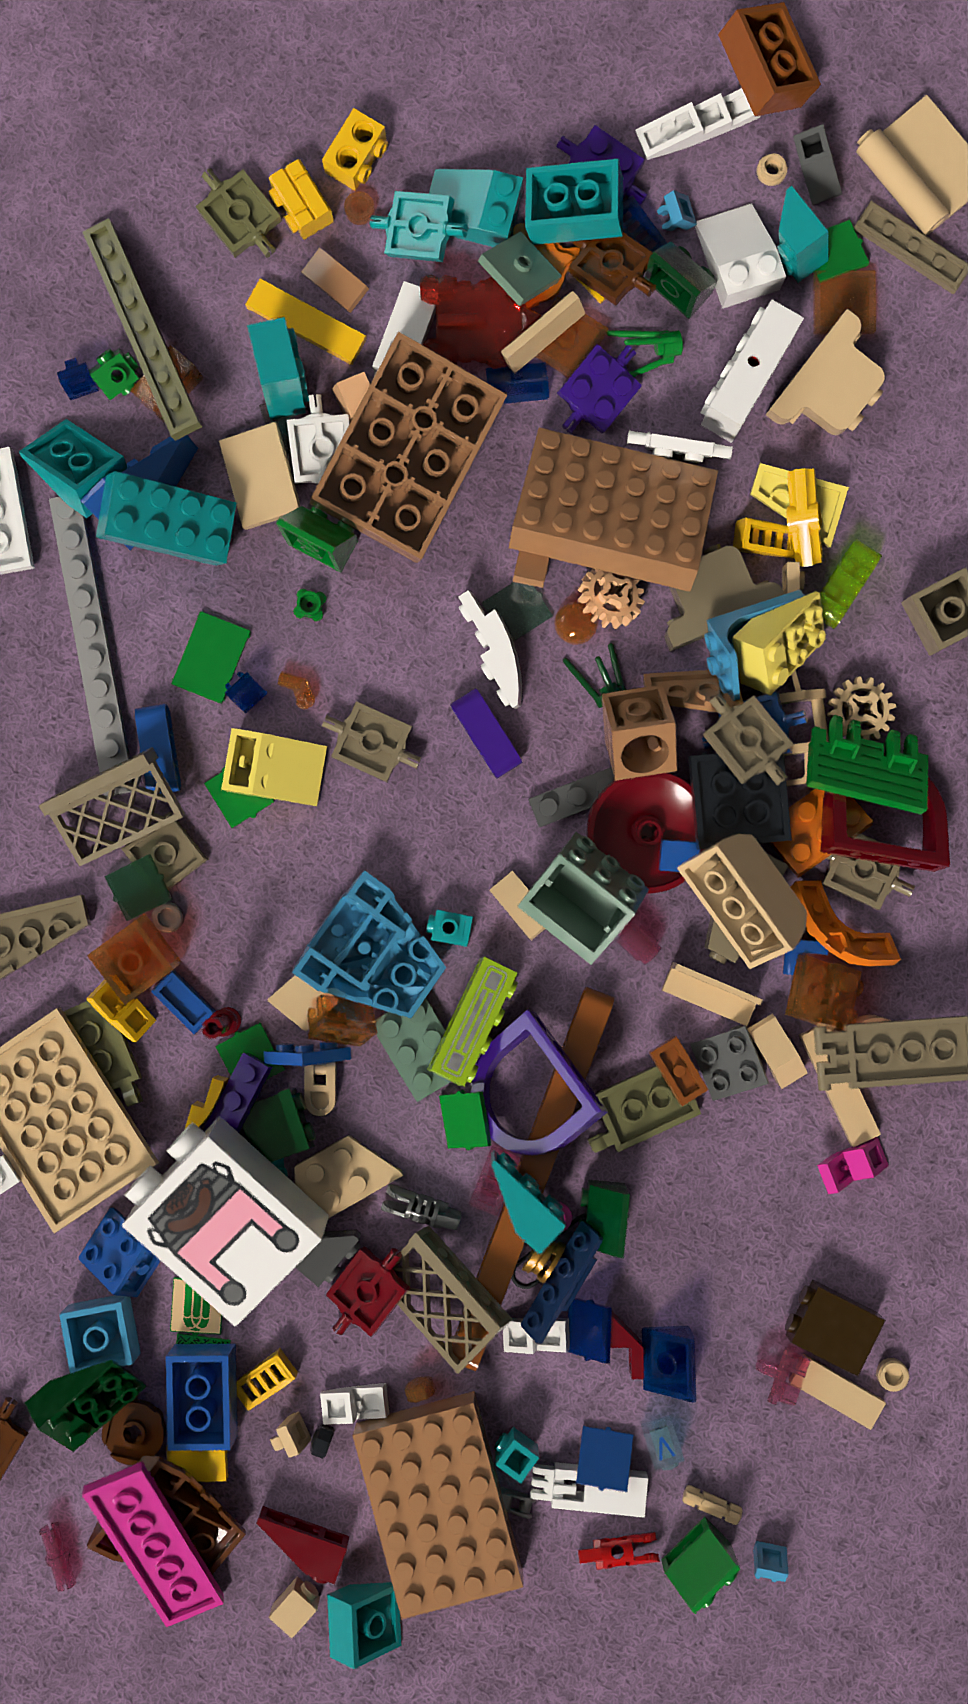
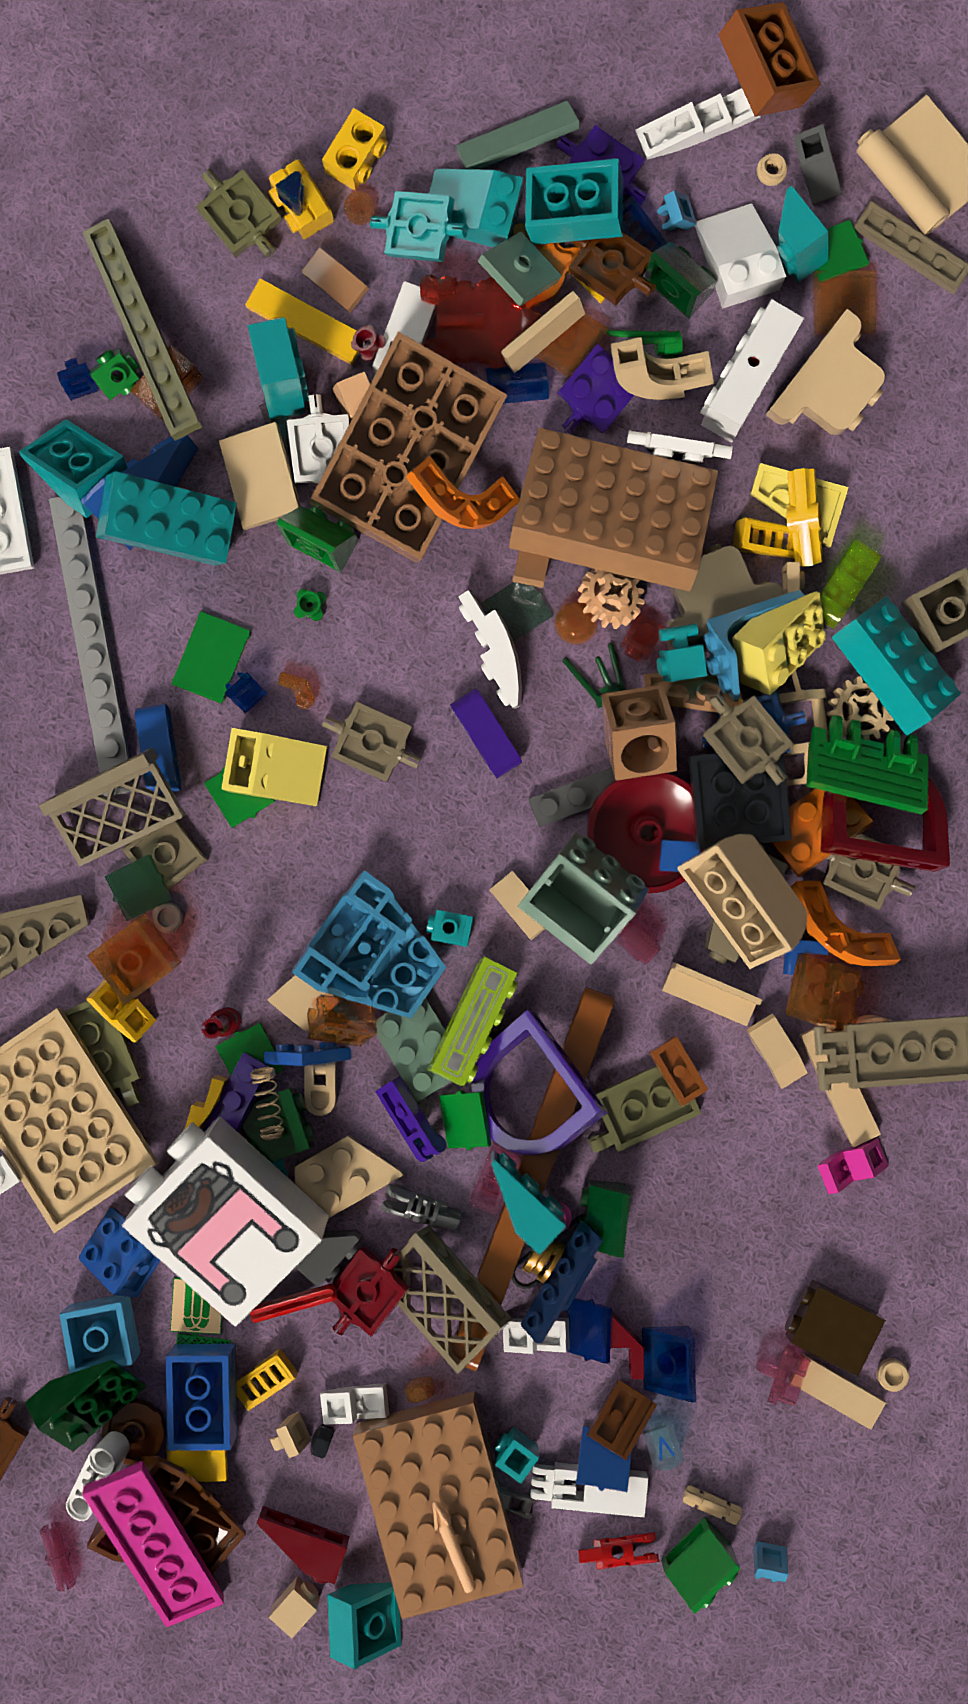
blue tile [151,969,216,1034] -> none
dark grey hinge [690,1025,769,1101] -> none
none -> white beam [66,1431,129,1521]
none -> tan piece [250,1067,285,1140]
none -> red axle [250,1283,337,1323]
none -> clear blue slope [275,171,305,216]
none -> dark red plate [351,325,386,361]
none -> dark purple plate [375,1076,447,1162]
none -> orange plate [405,456,520,529]
none -> light nougat piece [433,1501,476,1593]
none -> sand green tile [456,101,580,170]
none -> reddish brown plate [586,1379,657,1460]
none -> tan arch [611,337,714,400]
none -> clear red bracket [620,614,665,661]
none -> teal brick [656,623,707,682]
none -> teal brick [831,596,962,736]

